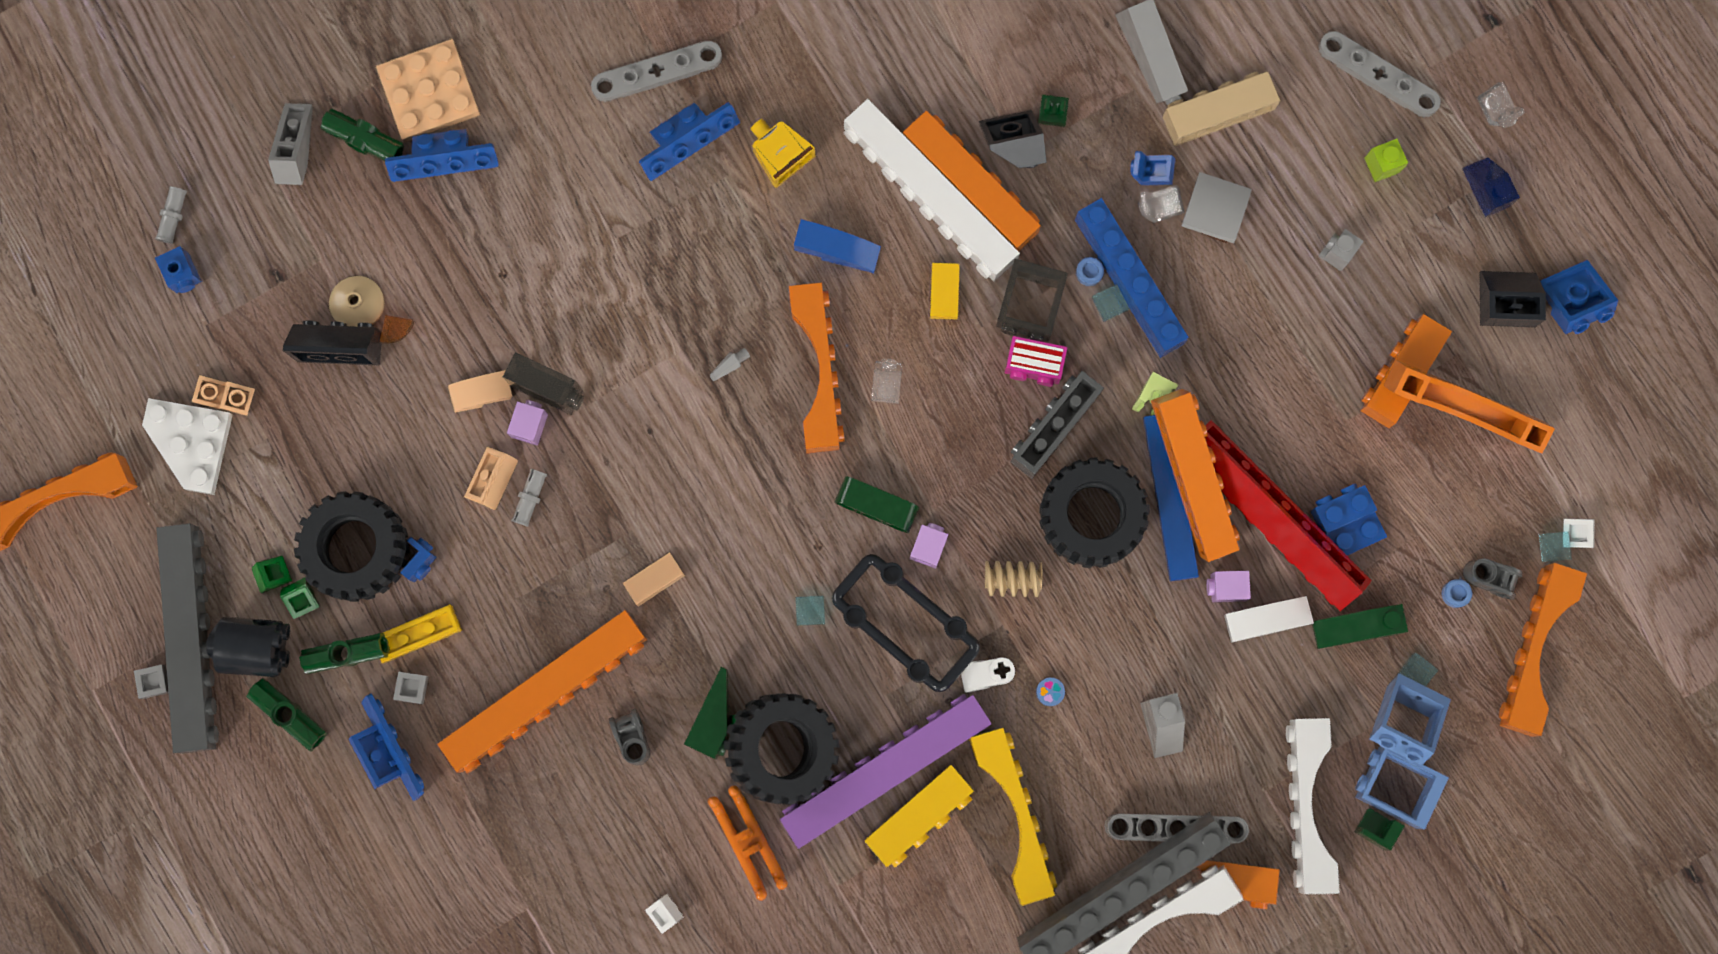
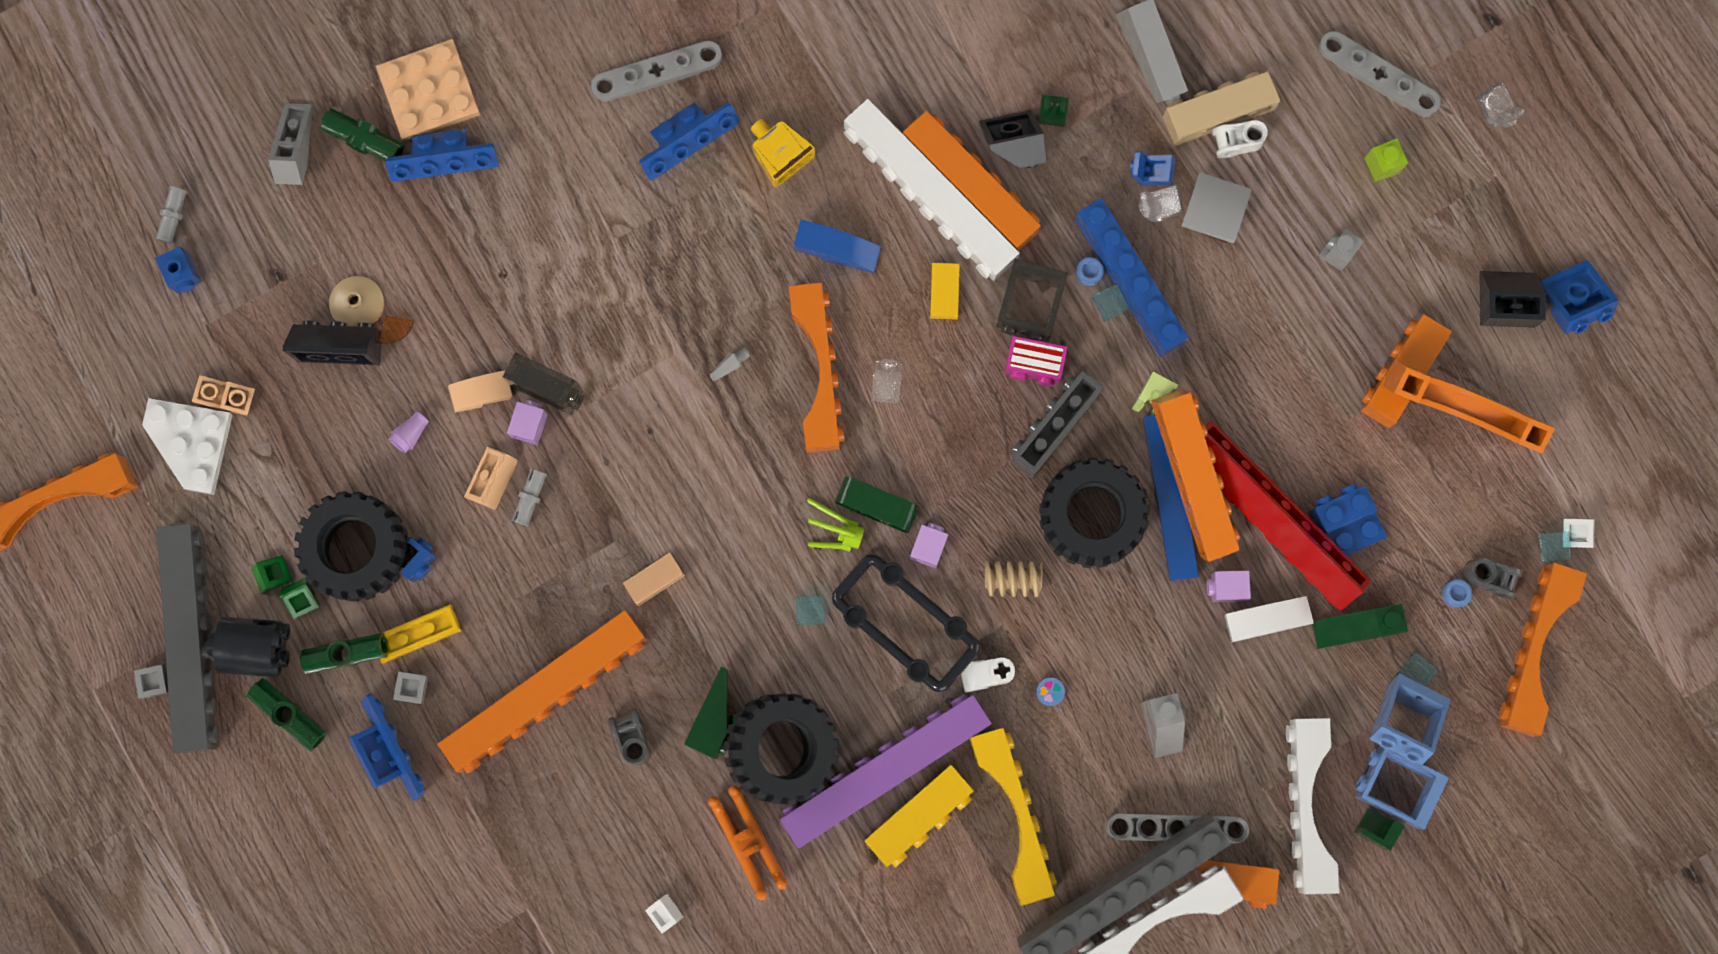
clear blue slope [1462,157,1520,217] -> none
none -> lavender cone [388,412,429,453]
none -> lime plant [807,498,865,552]
none -> white piece [1212,120,1268,158]

